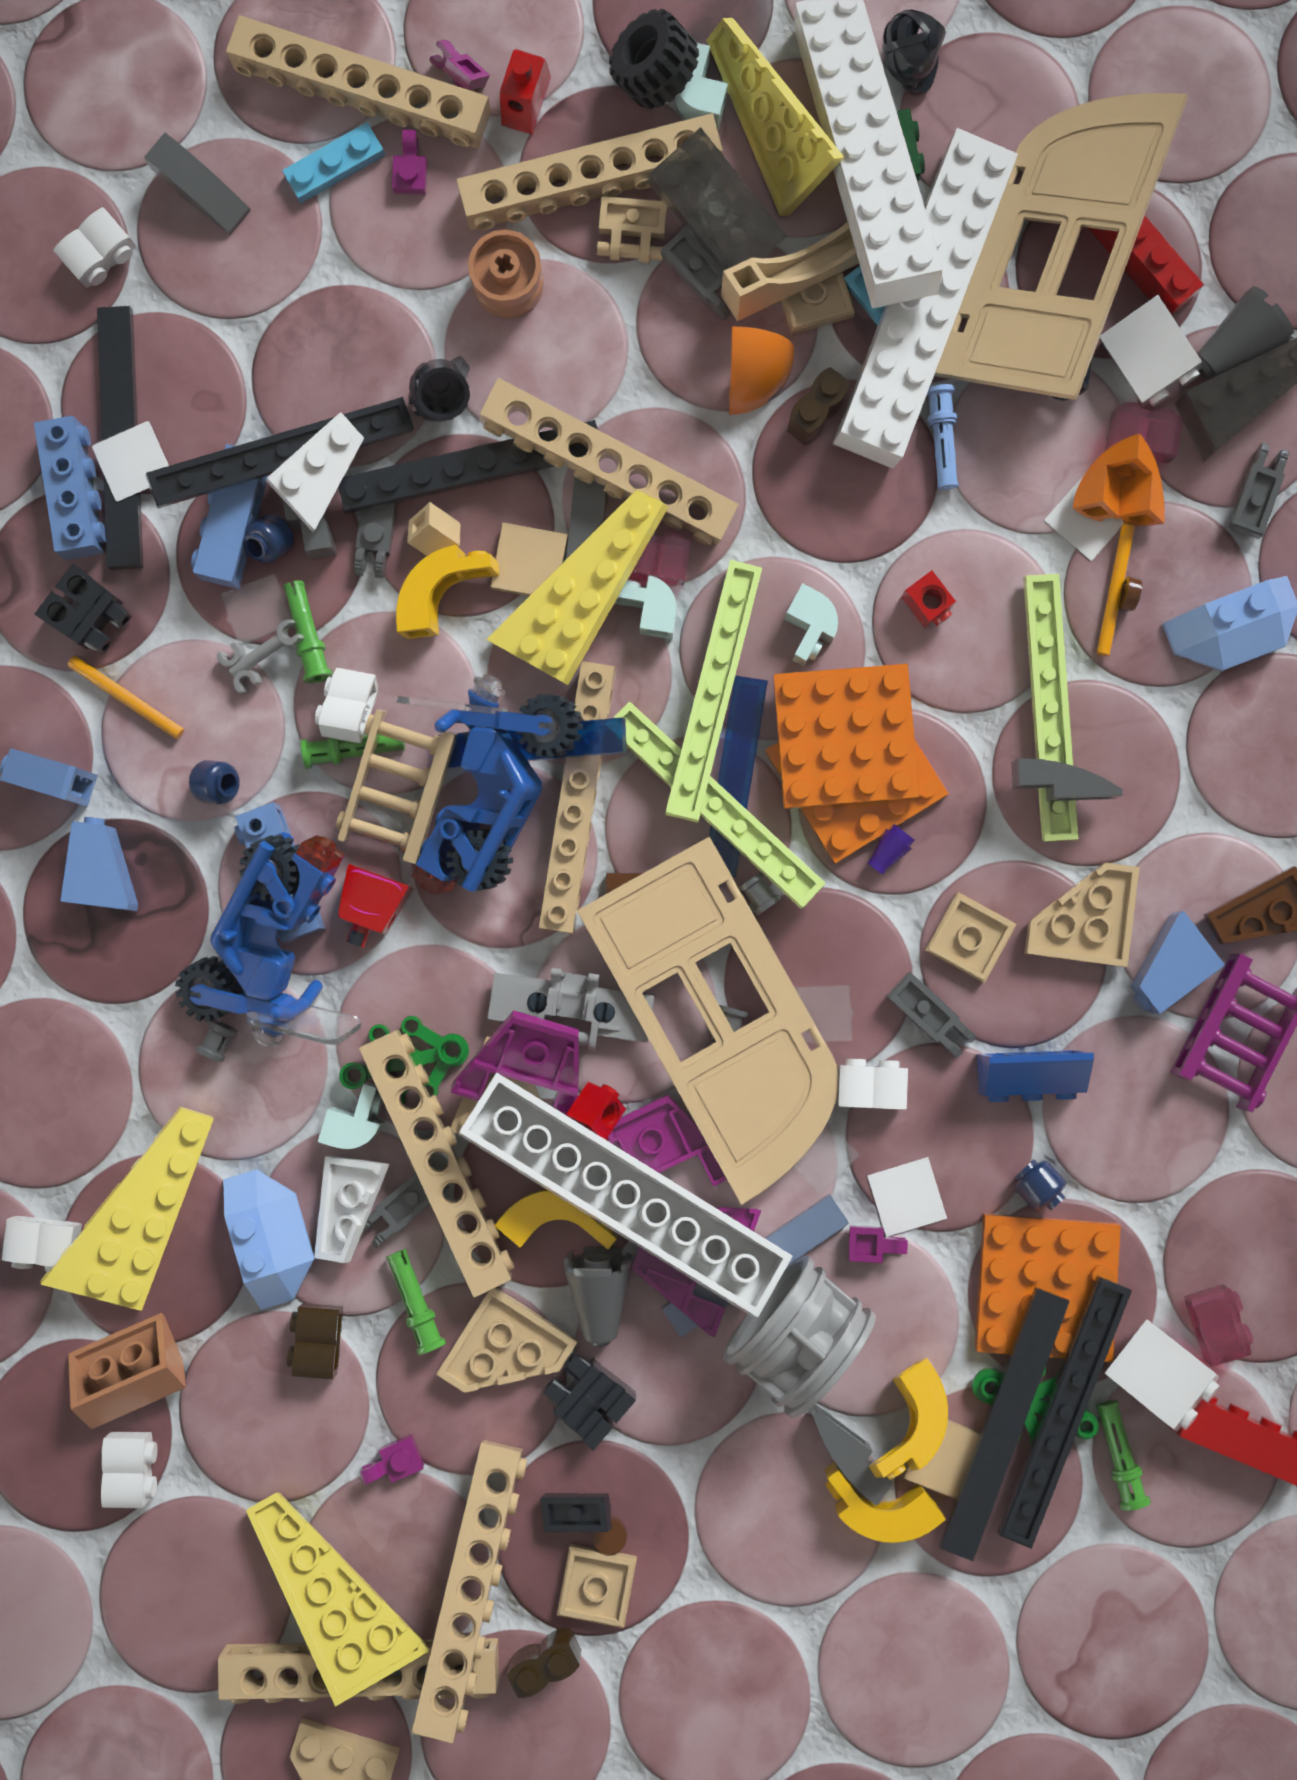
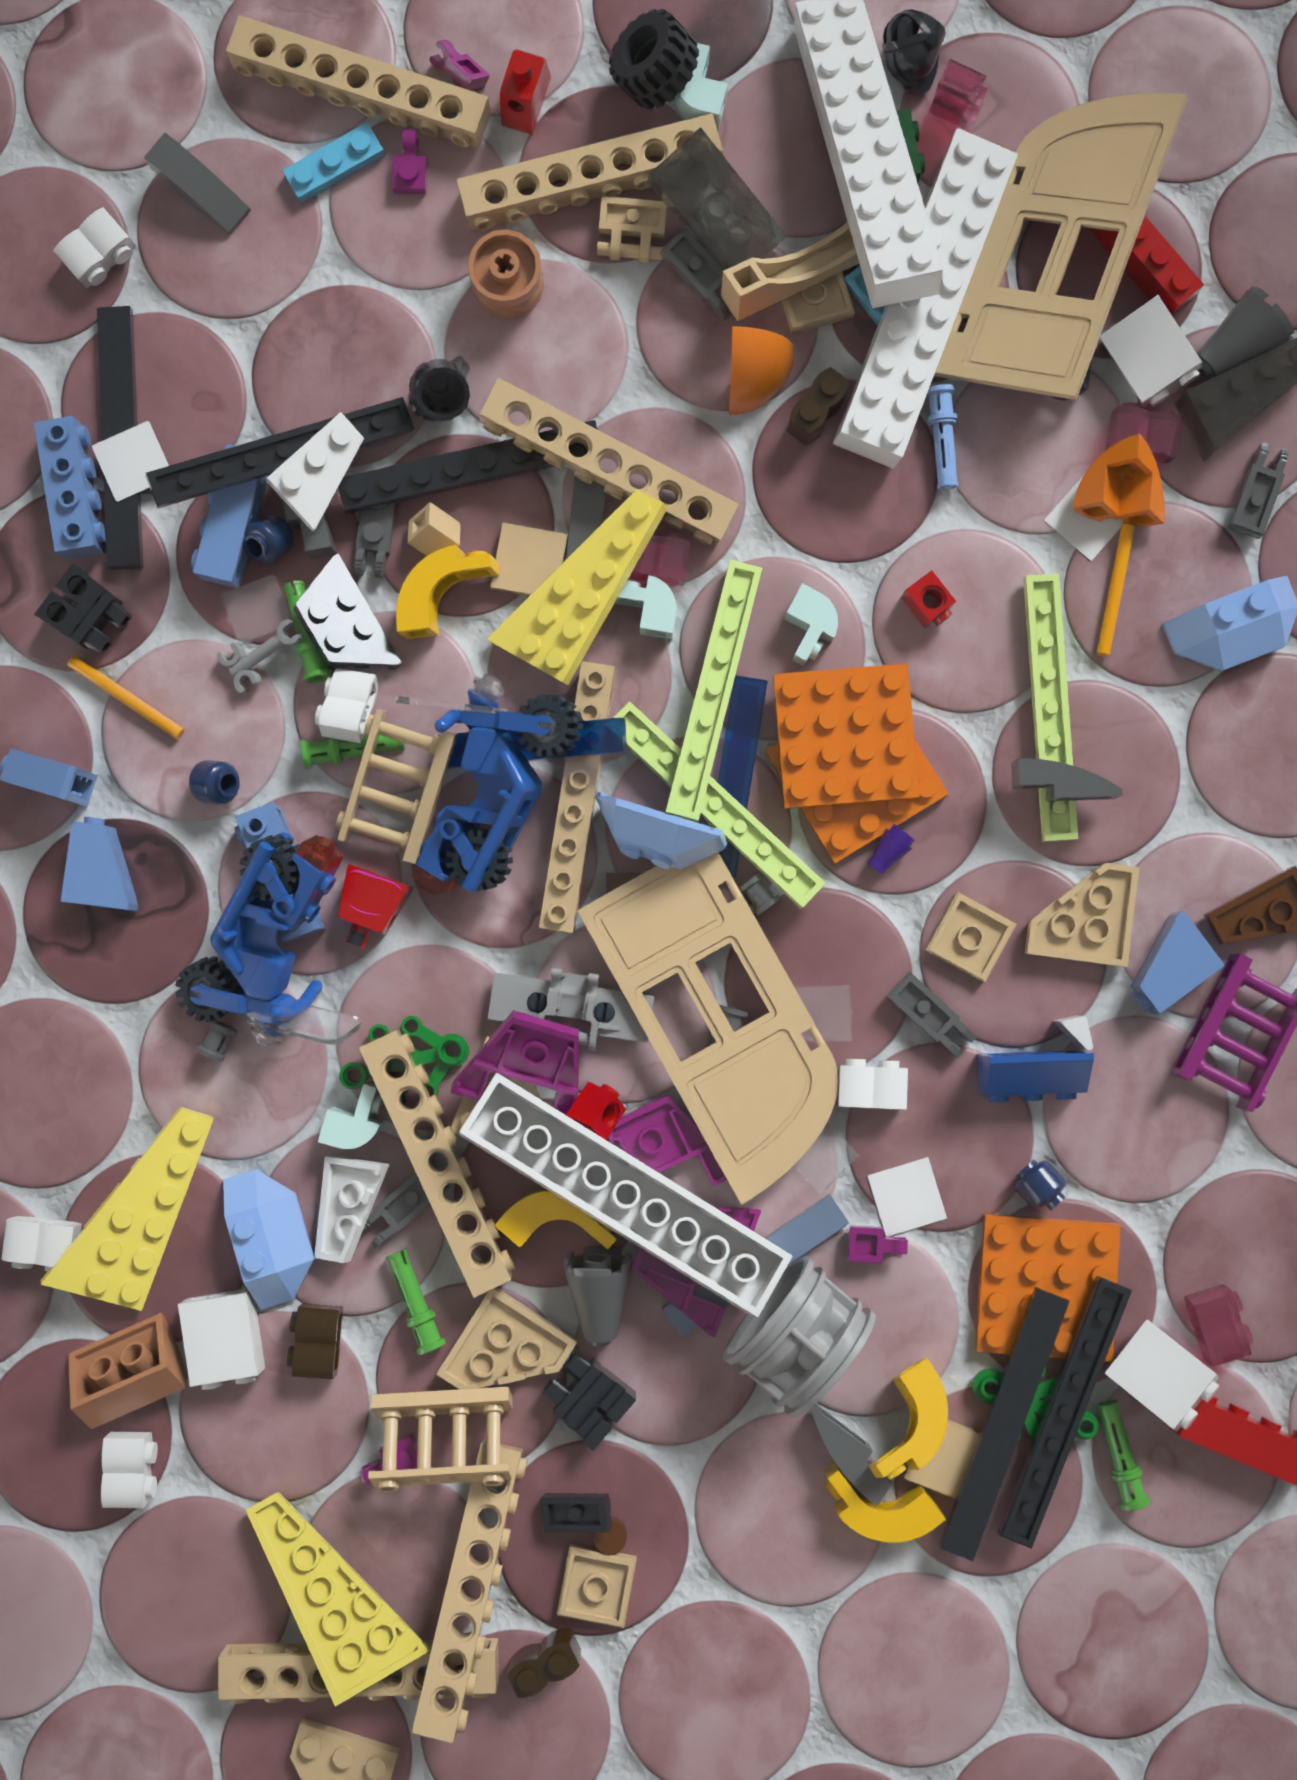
light yellow wing [706,18,845,216] -> none
reddish brown tile [1119,576,1142,611] -> none
none -> white brick [178,1289,265,1390]
none -> wing [293,554,402,670]
none -> tan fence [368,1387,513,1492]
none -> light blue wedge [595,792,727,869]
none -> clear pink brick [929,59,989,129]
none -> white slope [1054,1015,1093,1050]

